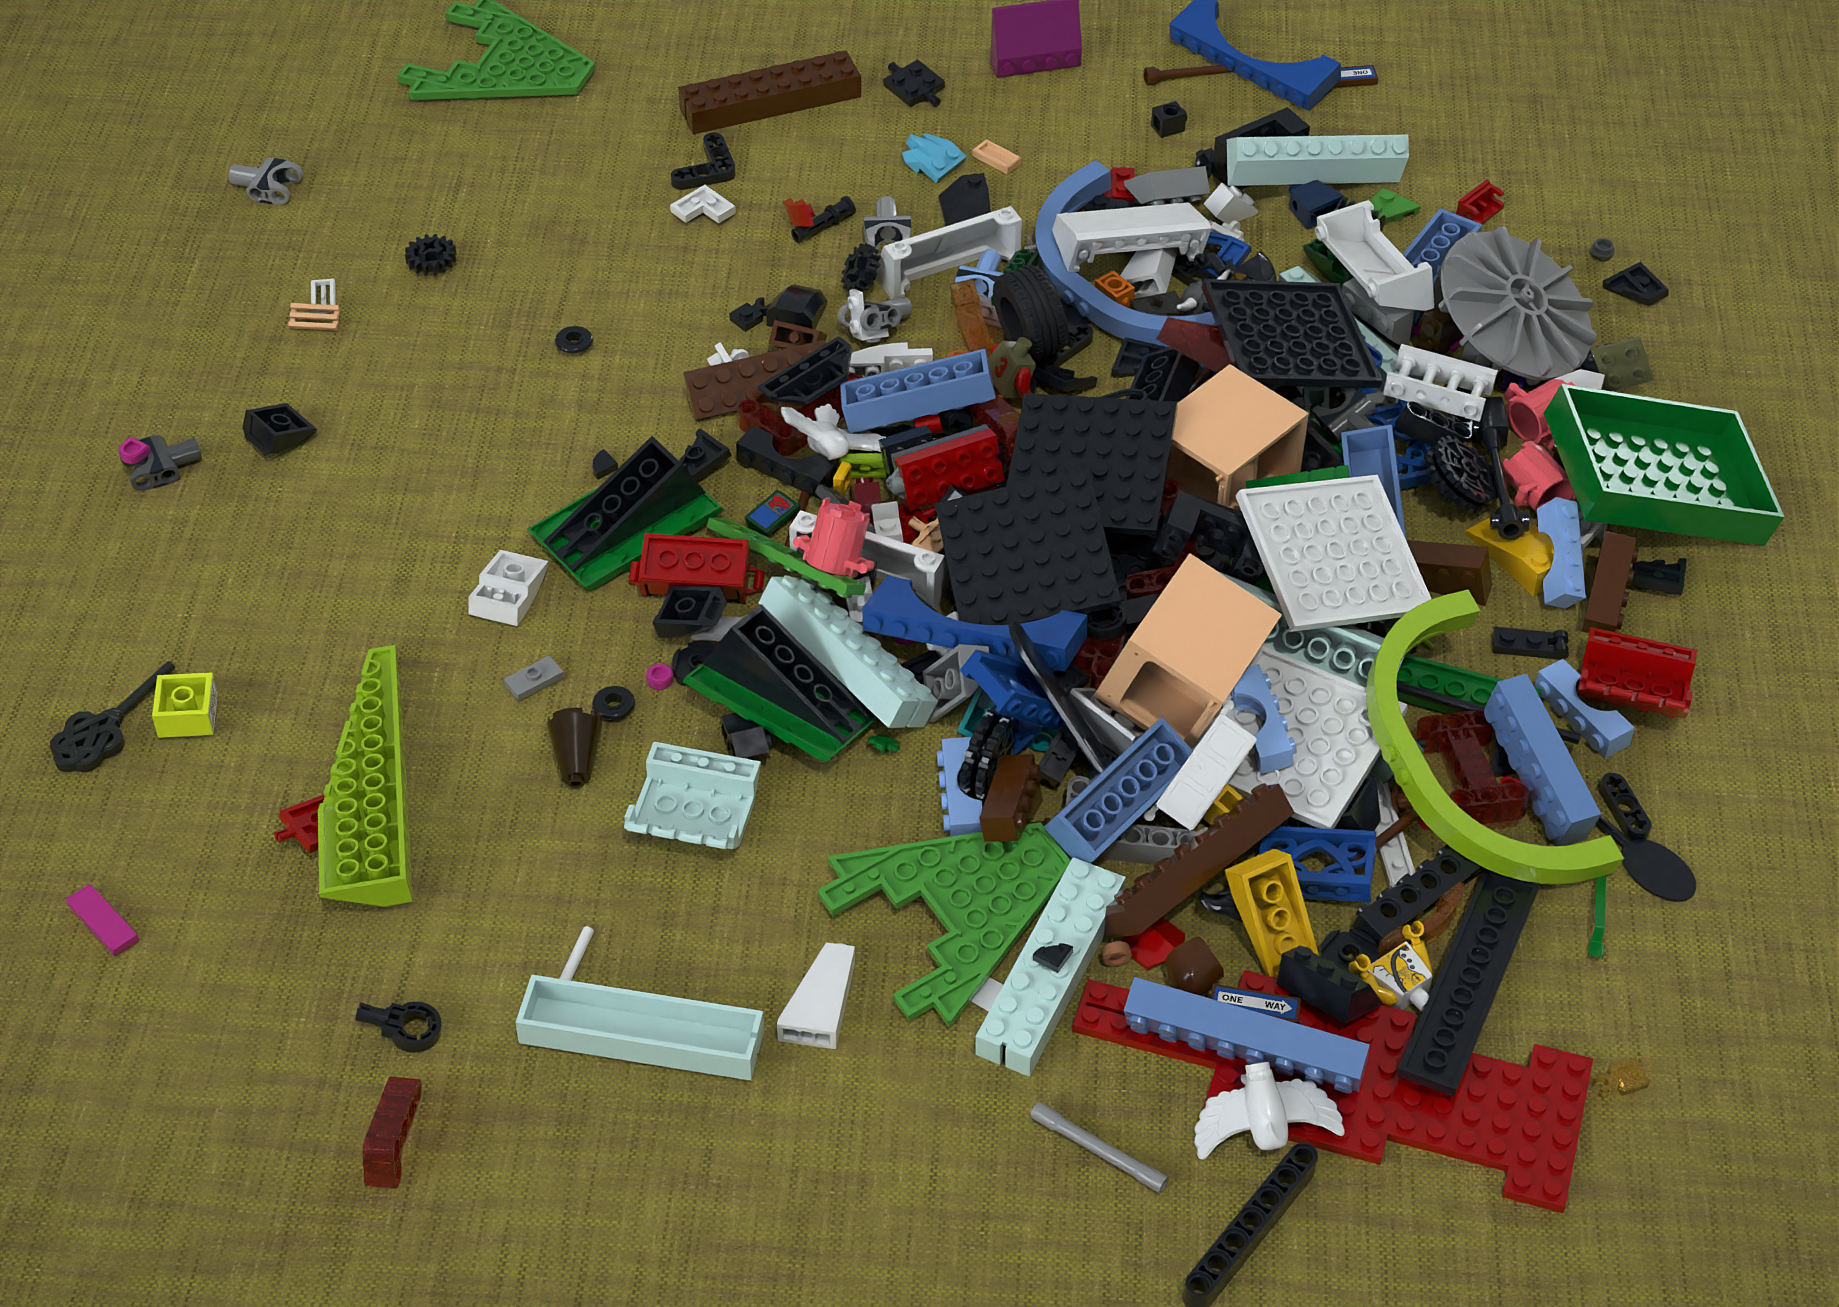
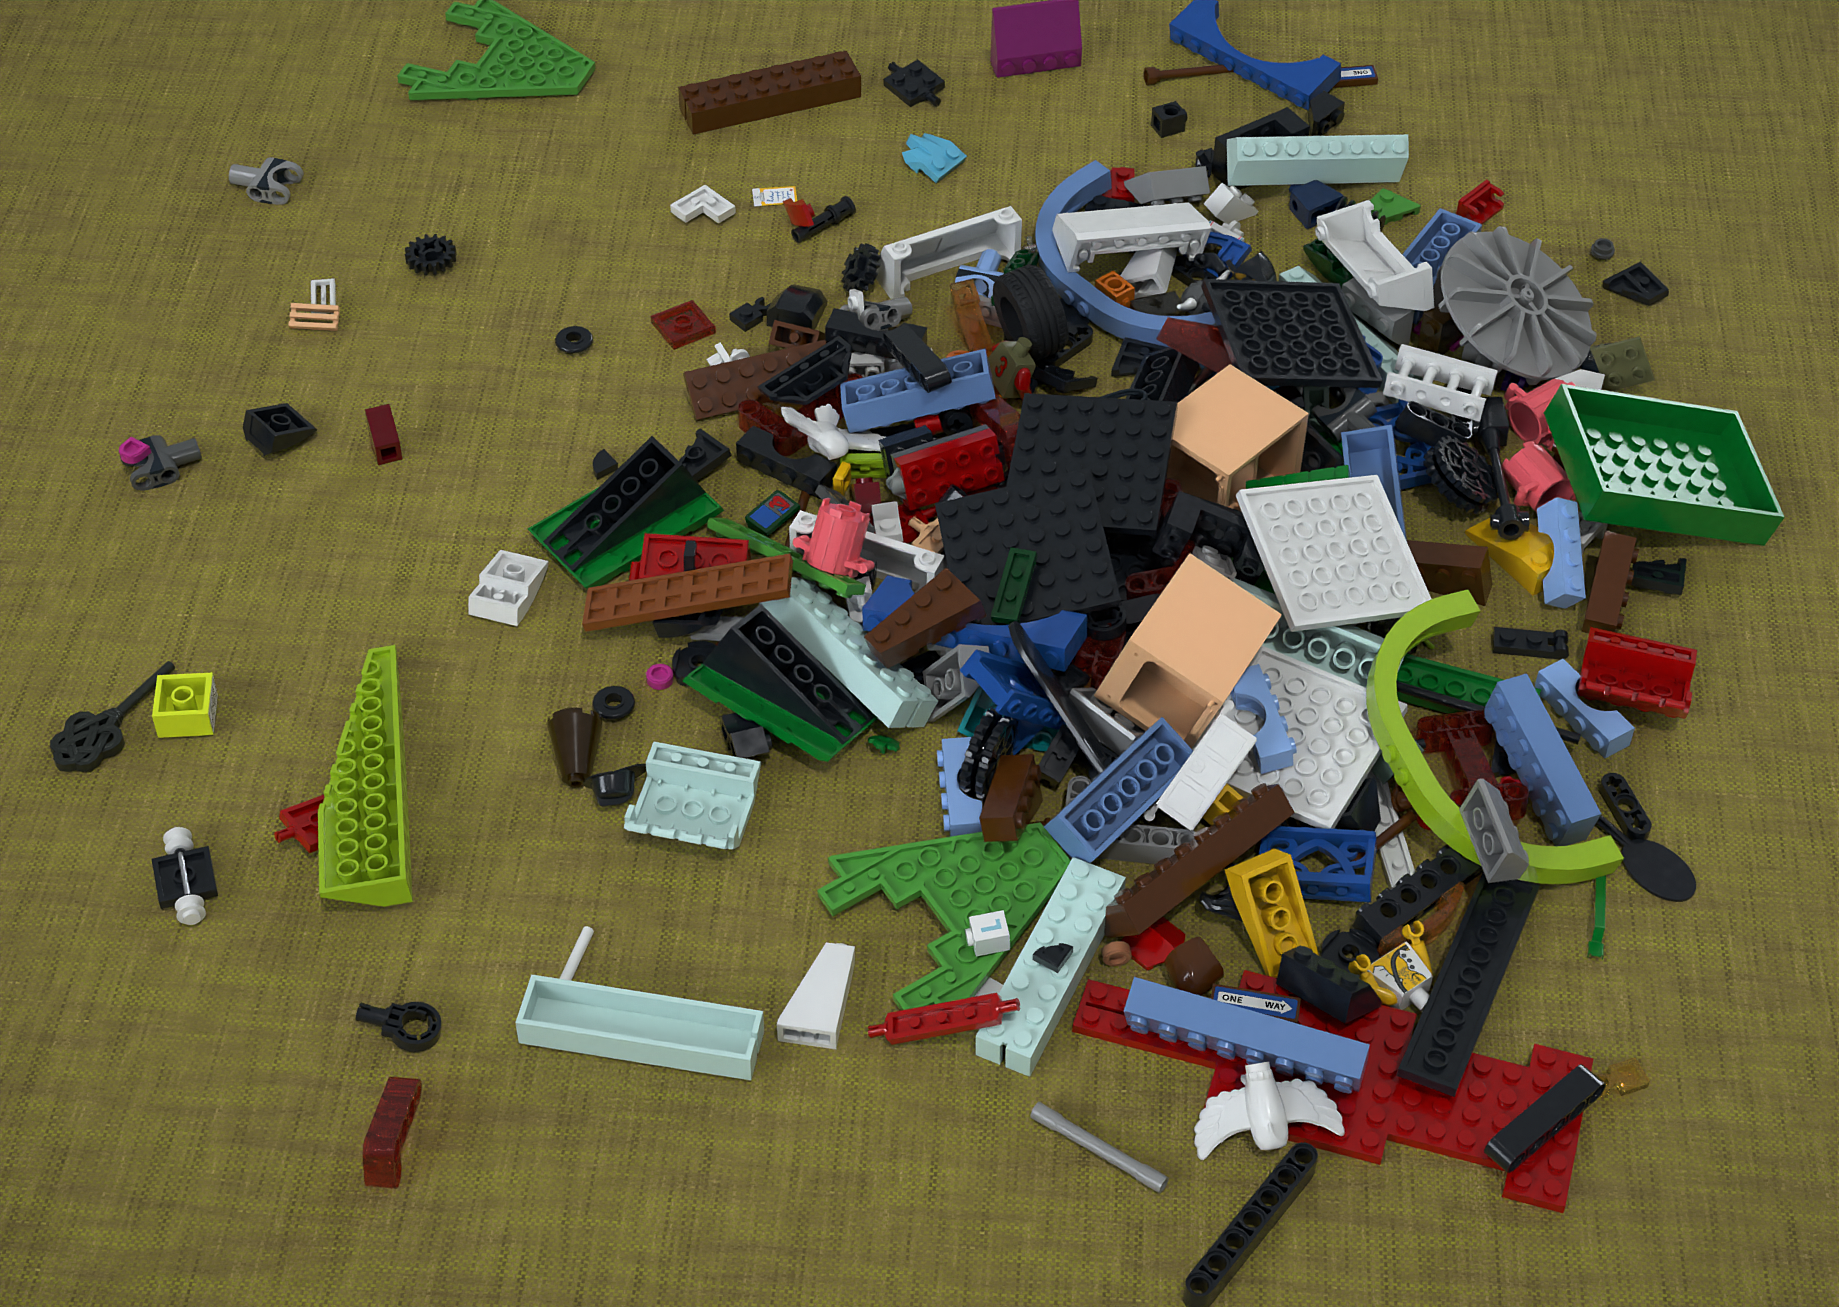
dark pink tile [65,884,139,957] -> none
light grey plate [504,656,564,702] -> none
black beam [671,132,736,190] -> none
light grey connector [864,196,911,249] -> none
black slope [938,173,991,226] -> none
light nougat tile [972,139,1022,175] -> none
none -> black plate [152,827,218,925]
none -> dark red slope [365,404,403,465]
none -> dark orange plate [582,553,793,632]
none -> black piece [583,764,646,807]
none -> clear red tile [650,300,716,350]
none -> black tile [684,540,697,571]
none -> white sticker [752,186,797,206]
none -> black arch [825,308,927,360]
none -> reddish brown wedge [864,568,987,669]
none -> red plate [868,993,1020,1045]
none -> black beam [883,324,952,393]
none -> white brick [965,910,1010,956]
none -> dark green plate [991,547,1038,624]
none -> light grey plate [1192,546,1237,581]
none -> black slope [1308,91,1345,136]
none -> light grey slope [1459,779,1529,883]
none -> black beam [1484,1064,1606,1173]

